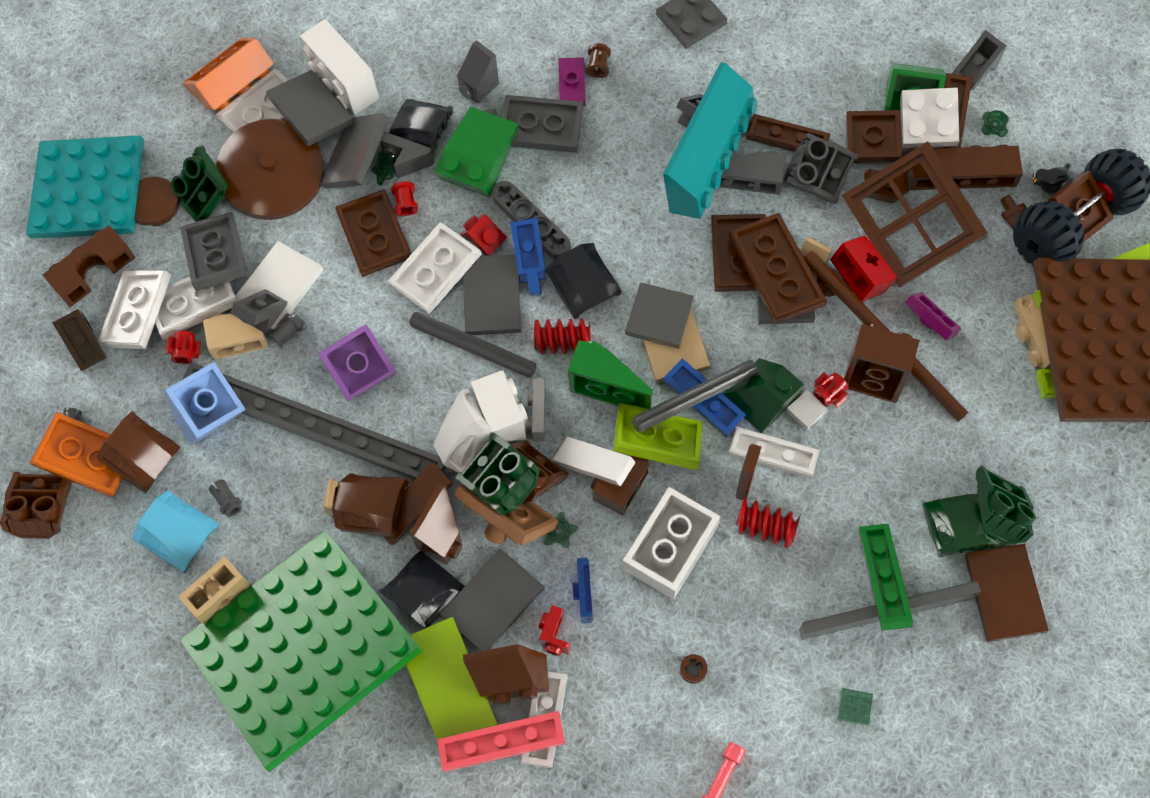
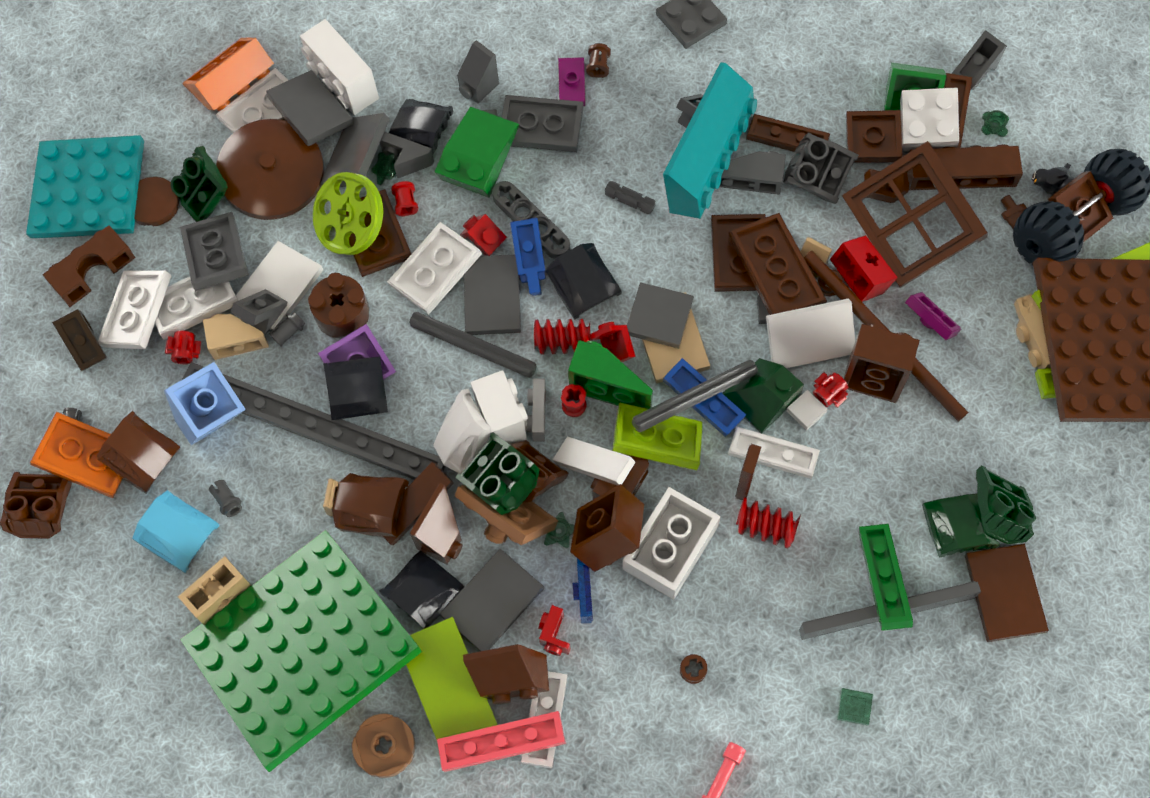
none -> reddish brown brick [308,273,369,338]
none -> lime wedge [313,172,383,255]
none -> black slope [323,356,388,420]
none -> medium nougat plate [352,714,415,778]
none -> red bush [561,384,587,417]
none -> reddish brown brick [570,484,644,572]
none -> red bracket [590,322,636,362]
none -> dark grey axle [605,181,656,214]
none -> white tile [766,298,855,368]

